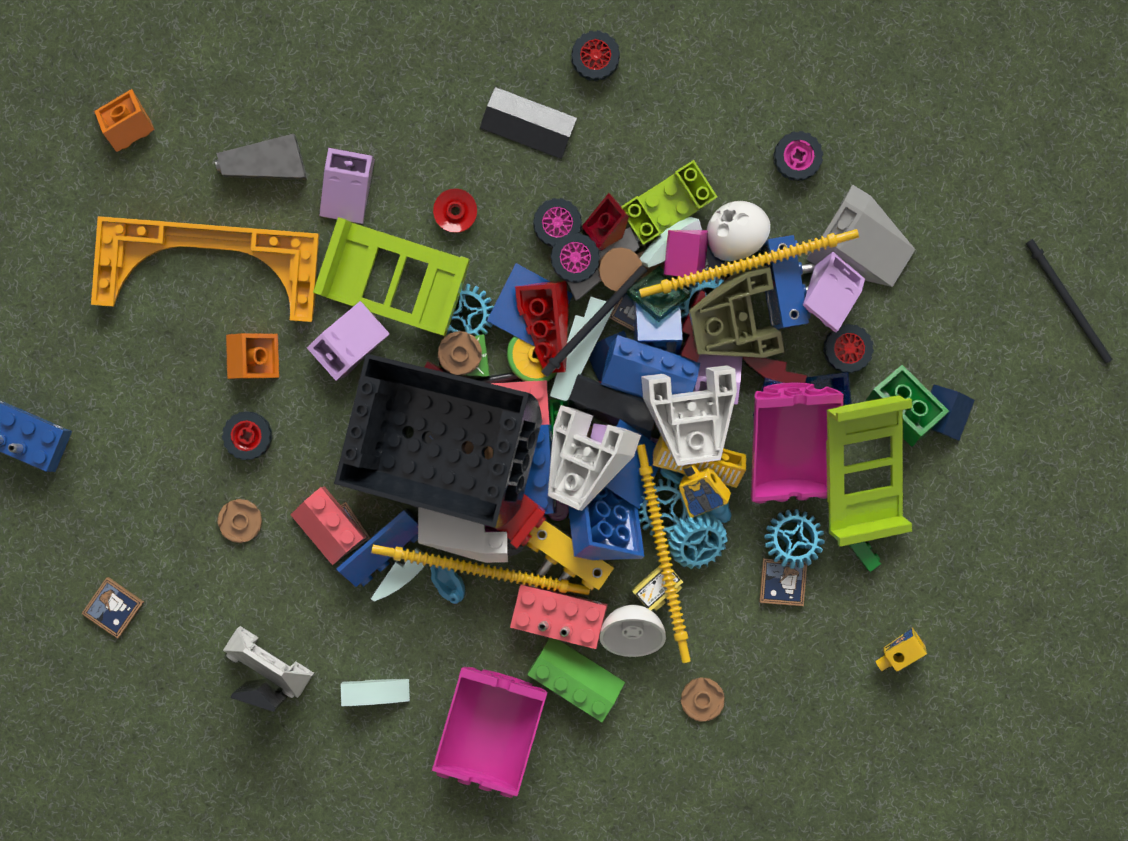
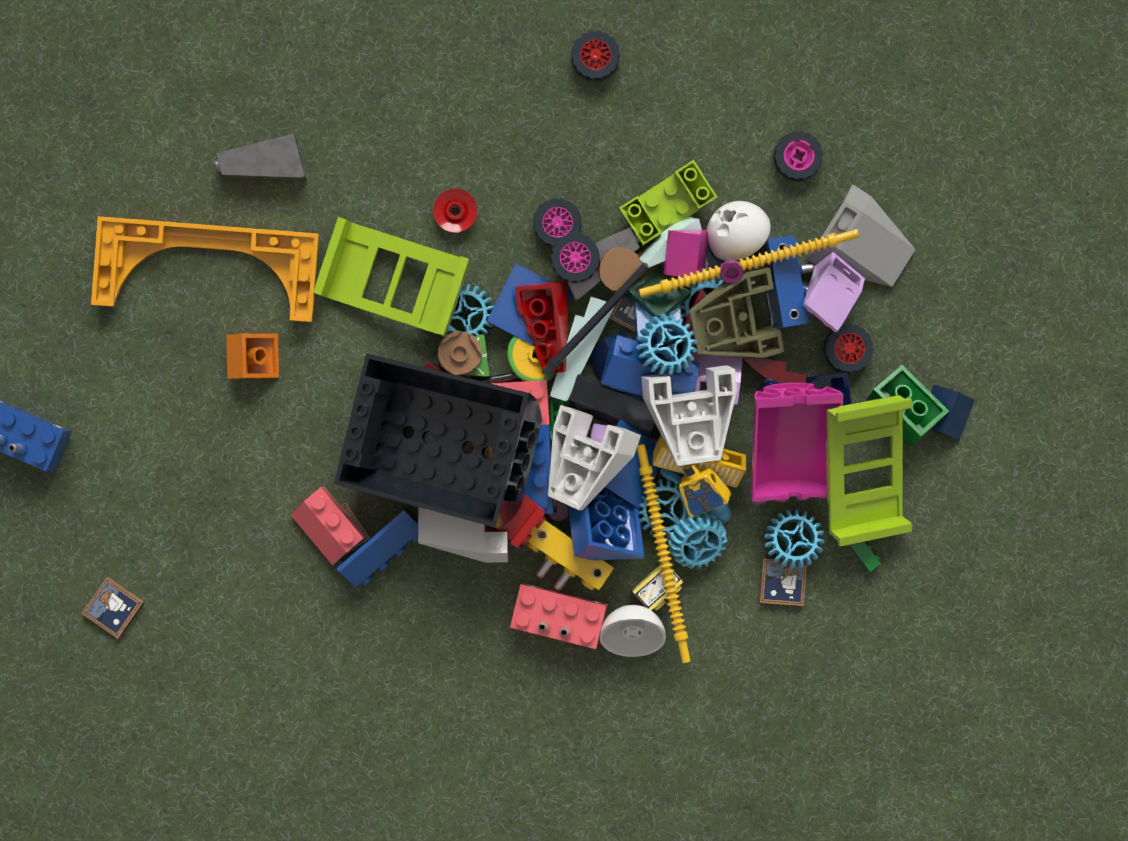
orange slope [94,89,155,152] -> none
medium nougat tile [218,499,262,543] -> none
black wheel [222,411,273,460] -> none
white wedge [223,626,314,698] -> none
black slope [231,678,287,712] -> none
lavender slope [307,301,390,381] -> none
lavender slope [319,148,375,224] -> none
light aqua slope [341,679,410,706] -> none
yellow hose [371,544,590,595] -> none
light aqua slope [371,548,425,601] -> none
dark azure arm [430,565,465,604] -> none
dark pink cylinder [432,667,547,798] -> none
black slope [480,87,577,159] -> none
bright green slope [527,638,625,722] -> none
dark red slope [582,193,629,250] -> none
medium nougat tile [681,677,724,721] -> none
yellow torso [875,628,927,672] -> none
black bar [1025,239,1113,364] -> none
none -> medium azure gear [636,314,697,375]
none -> magenta tile [720,260,743,284]

